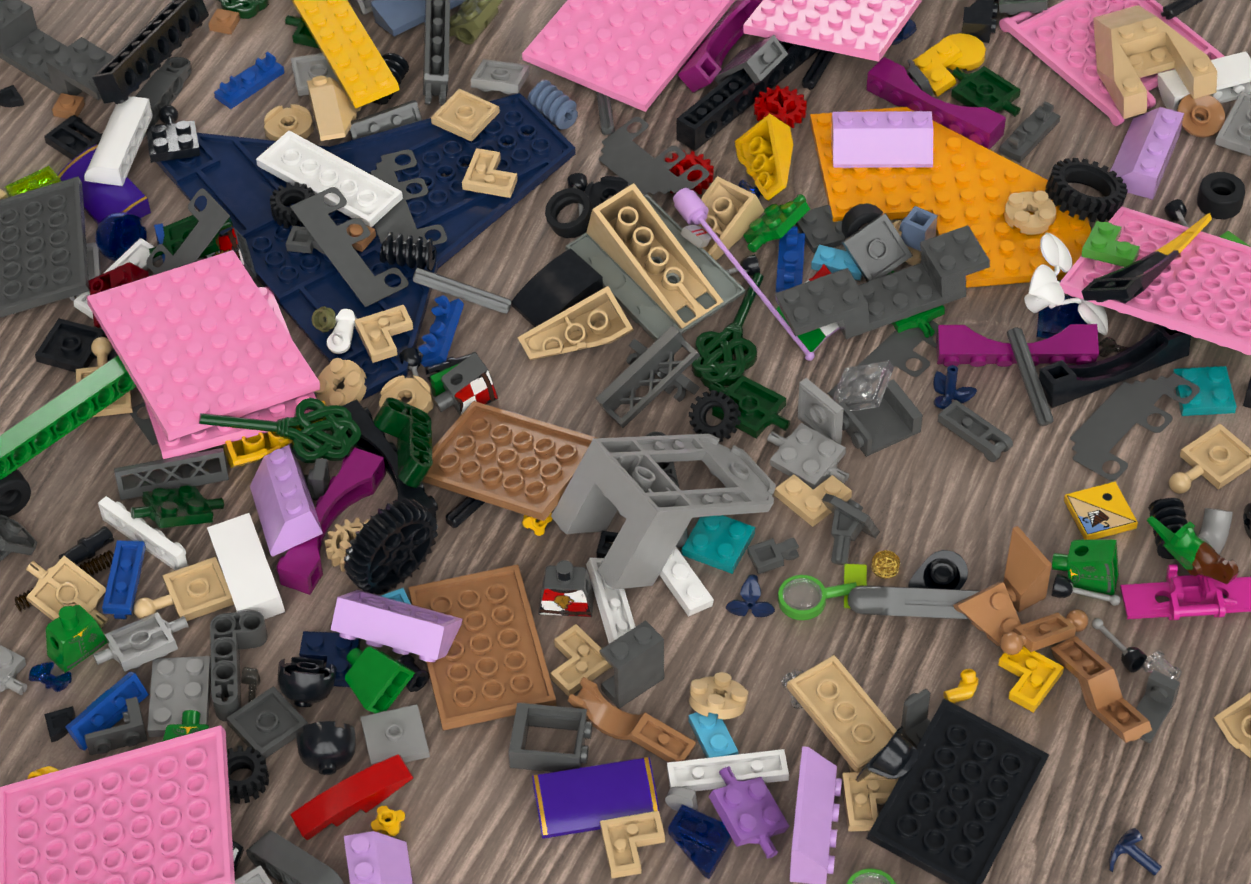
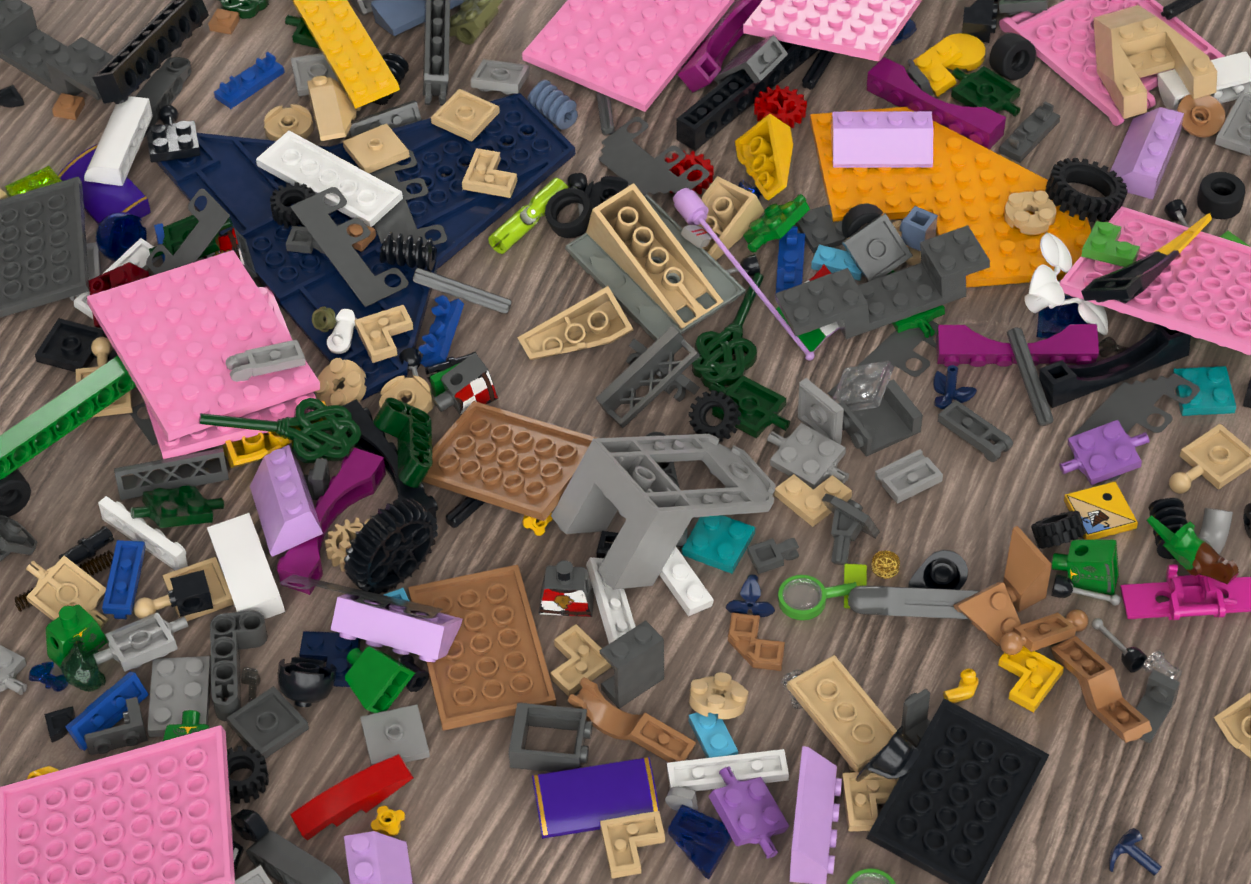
black plate [44,115,103,160] -> none
black cylinder [296,721,356,775] -> none
black slope [511,248,603,327] -> none
none -> clear green hair [61,640,106,692]
none -> black brick [168,570,213,617]
none -> light grey hinge [225,340,306,382]
none -> black beam [231,809,269,842]
none -> dark grey piece [280,574,443,618]
none -> tan plate [343,123,410,173]
none -> lime piece [488,178,568,254]
none -> medium nougat tile [728,613,785,671]
none -> light grey plate [875,449,943,504]
none -> black tyre [989,33,1036,81]
none -> black tyre [1031,511,1086,549]
none -> medium lavender plate [1059,420,1150,485]

